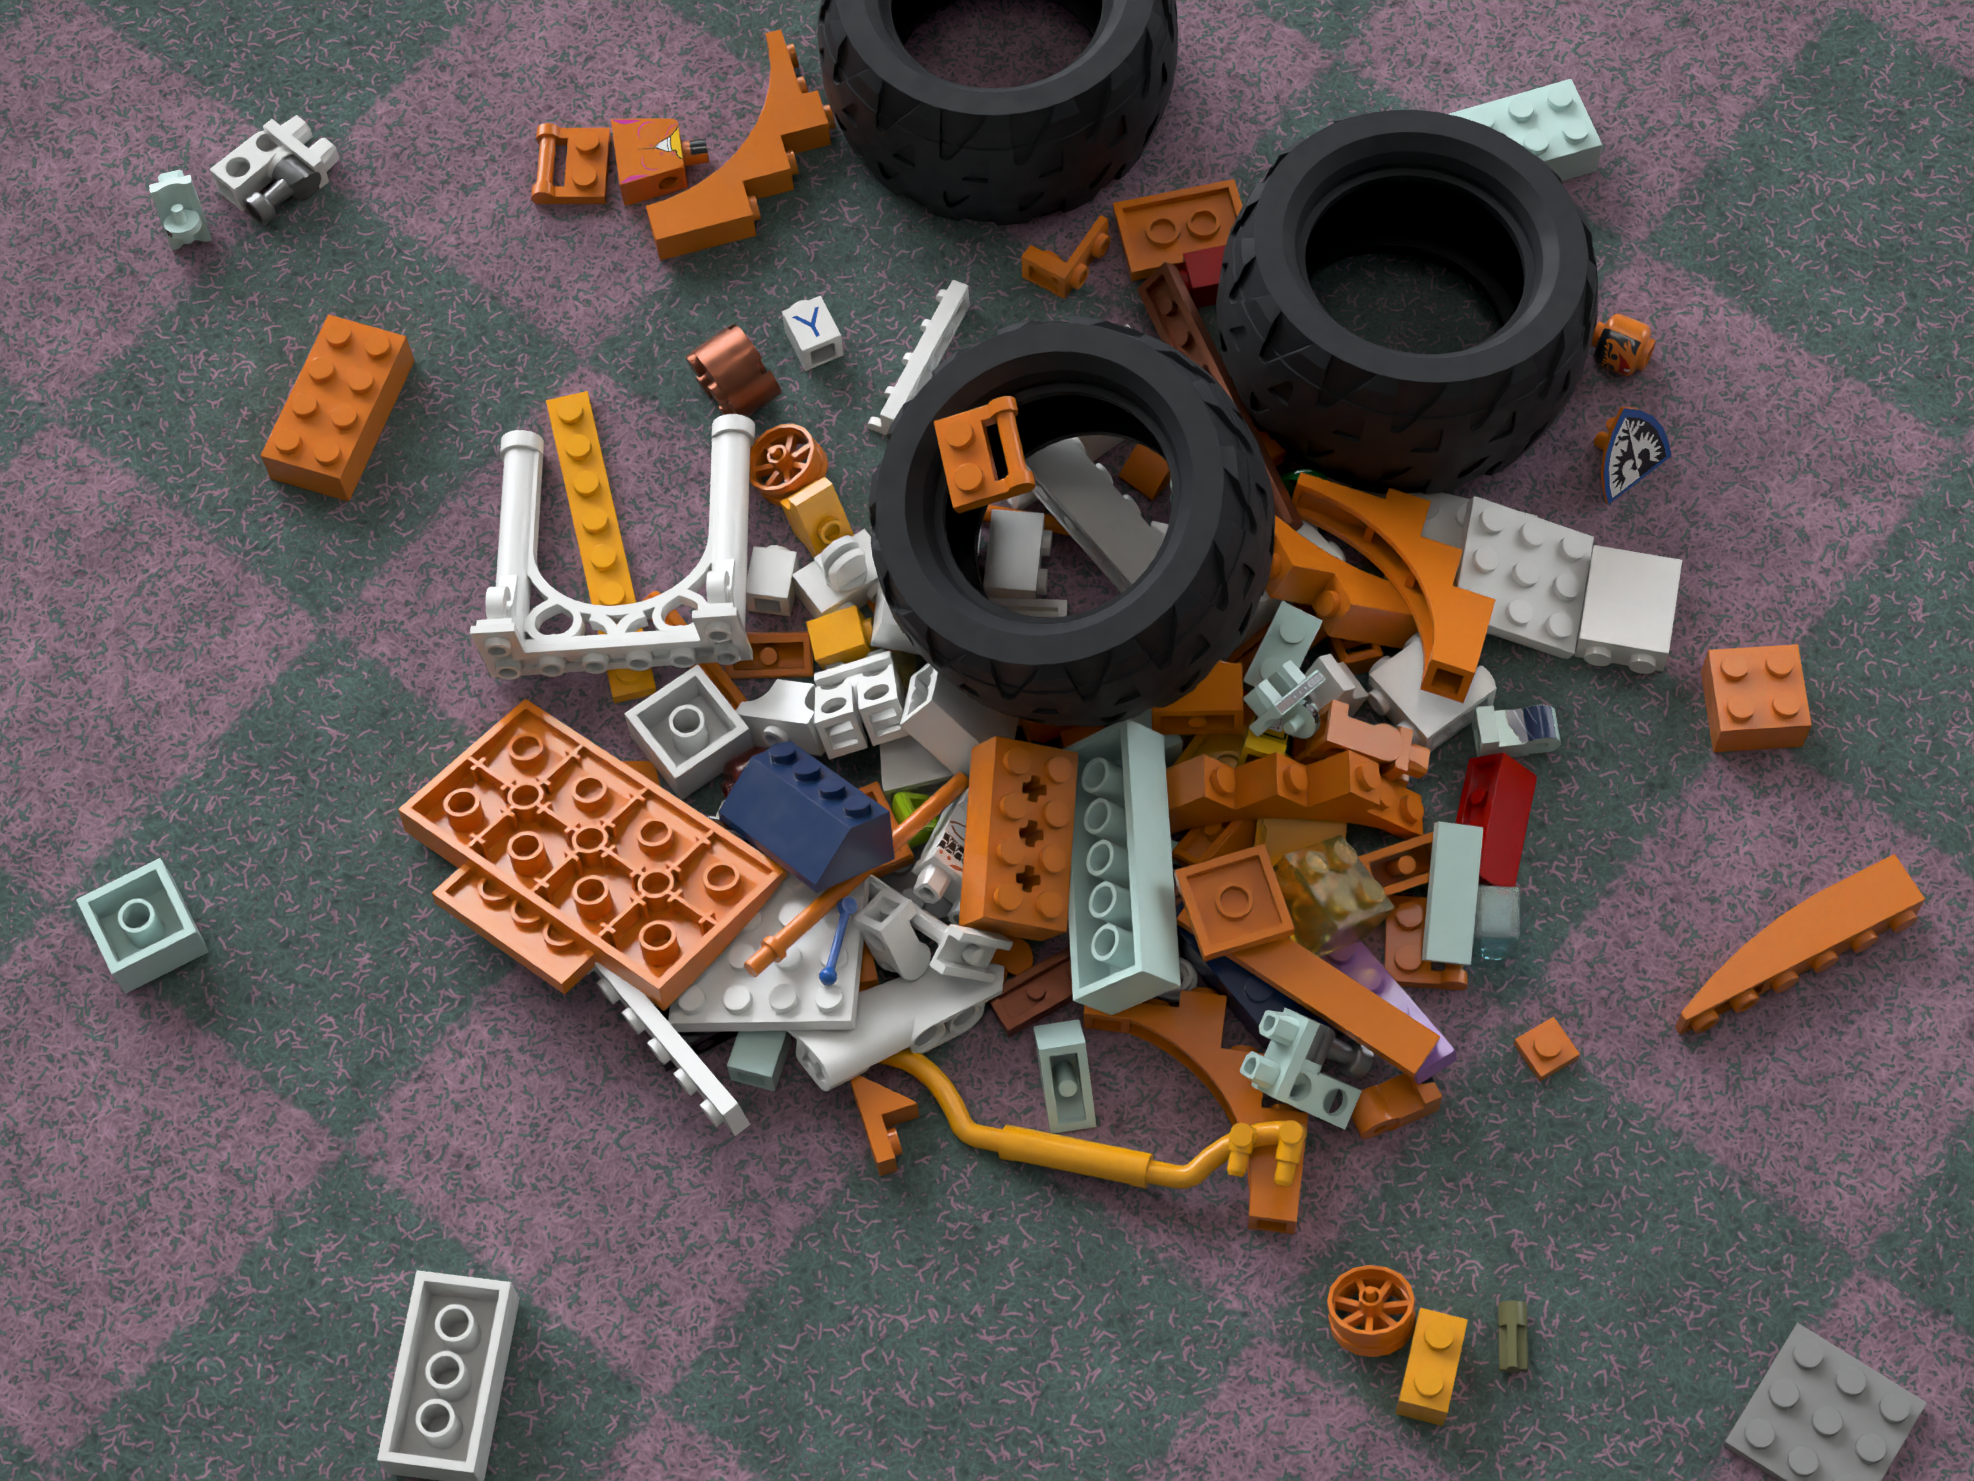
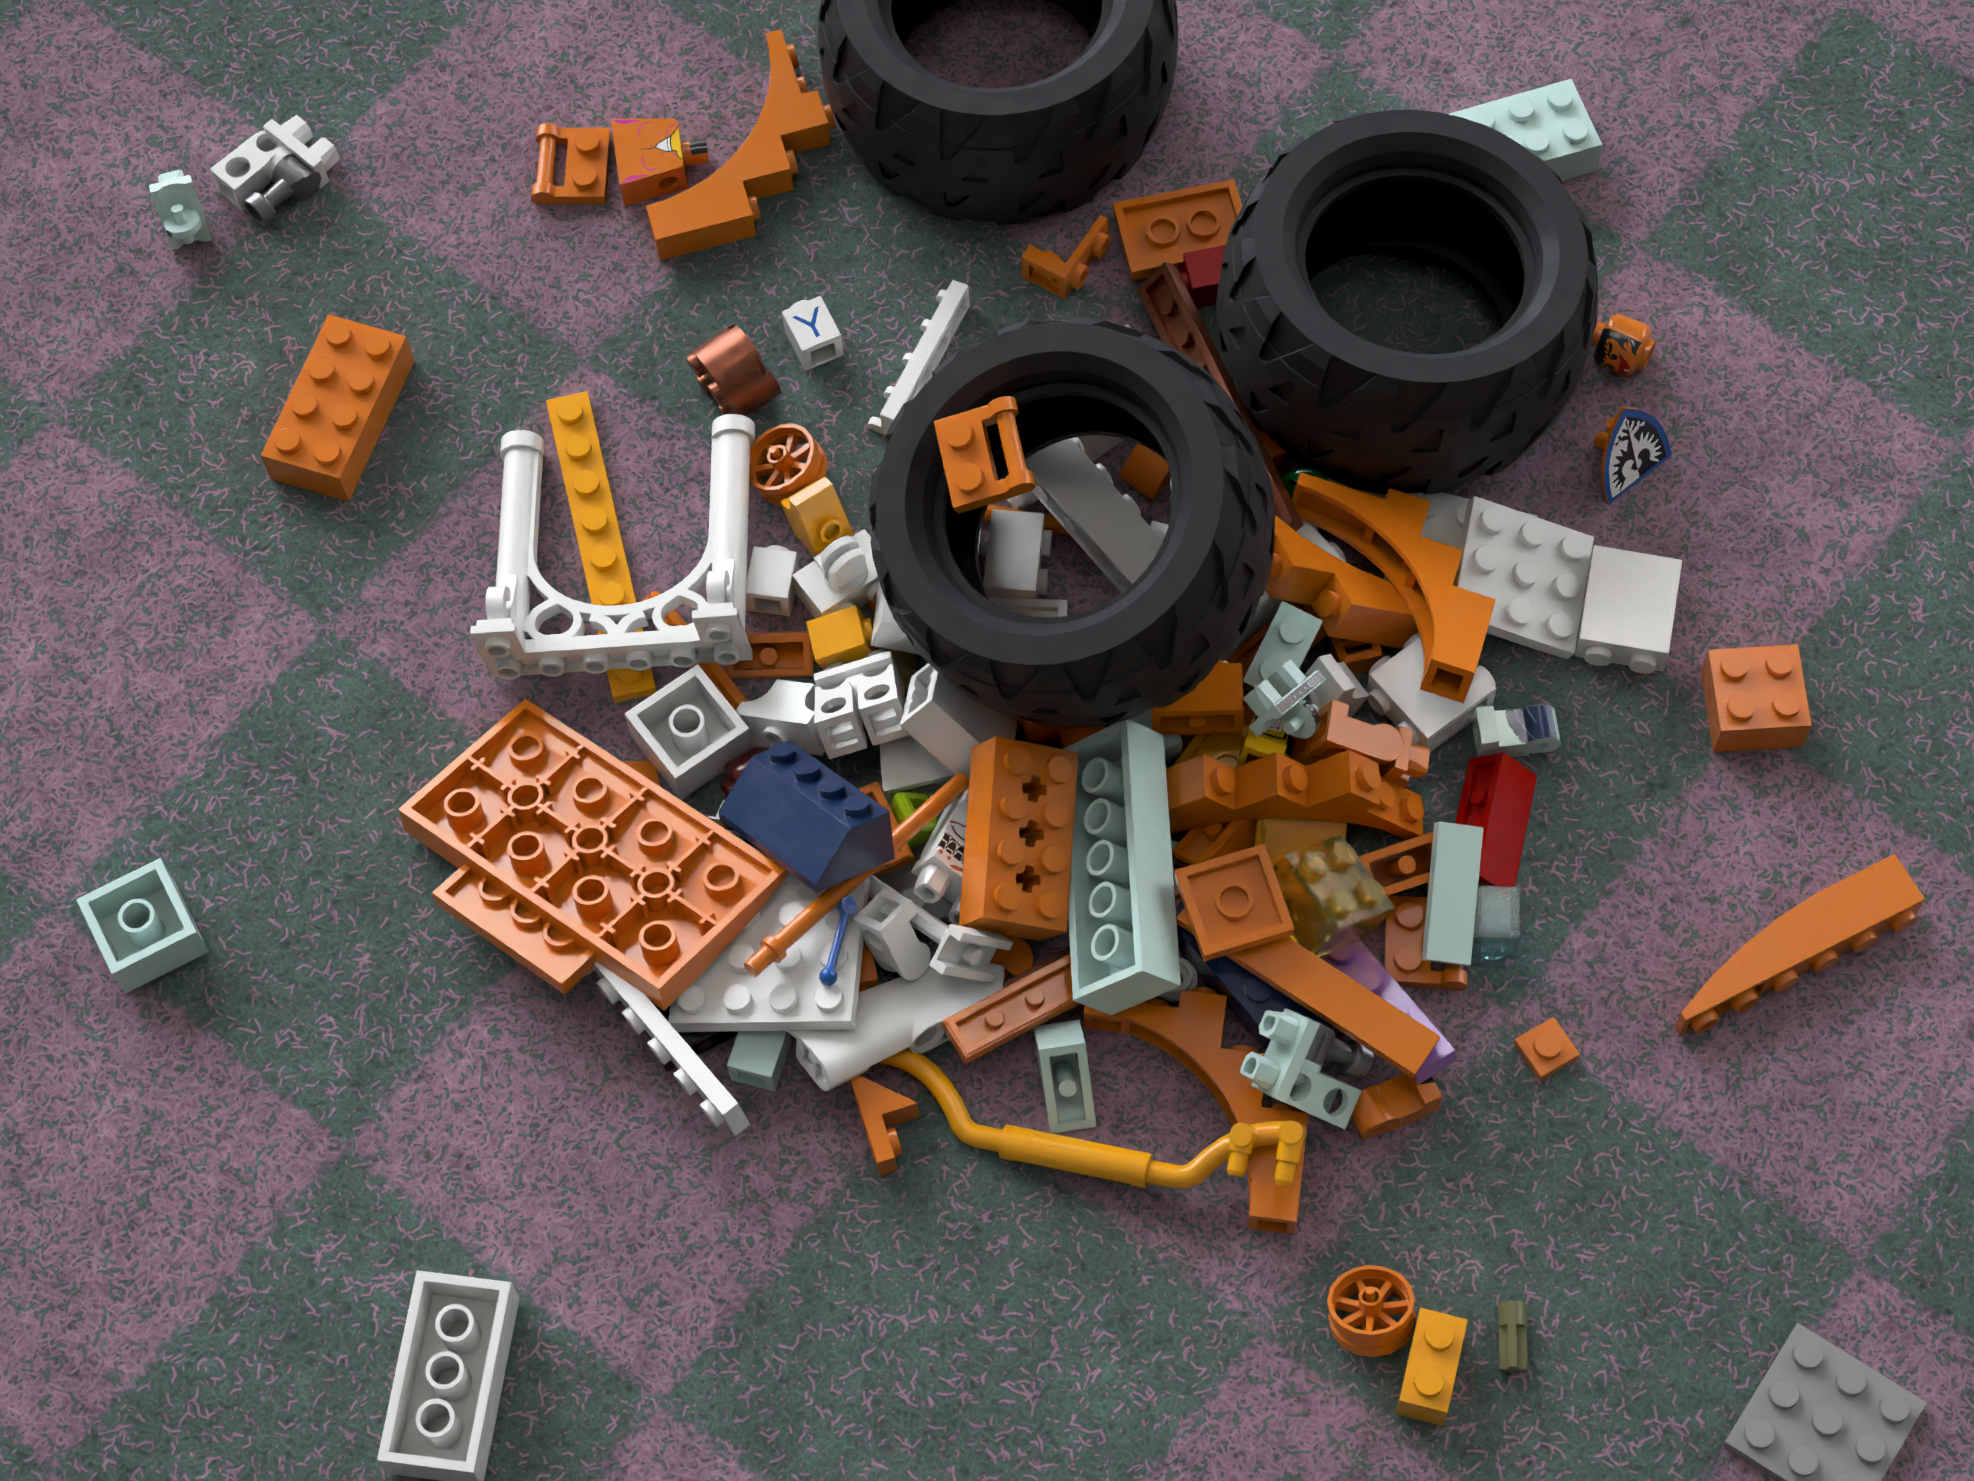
none -> orange tile [942,954,1081,1064]

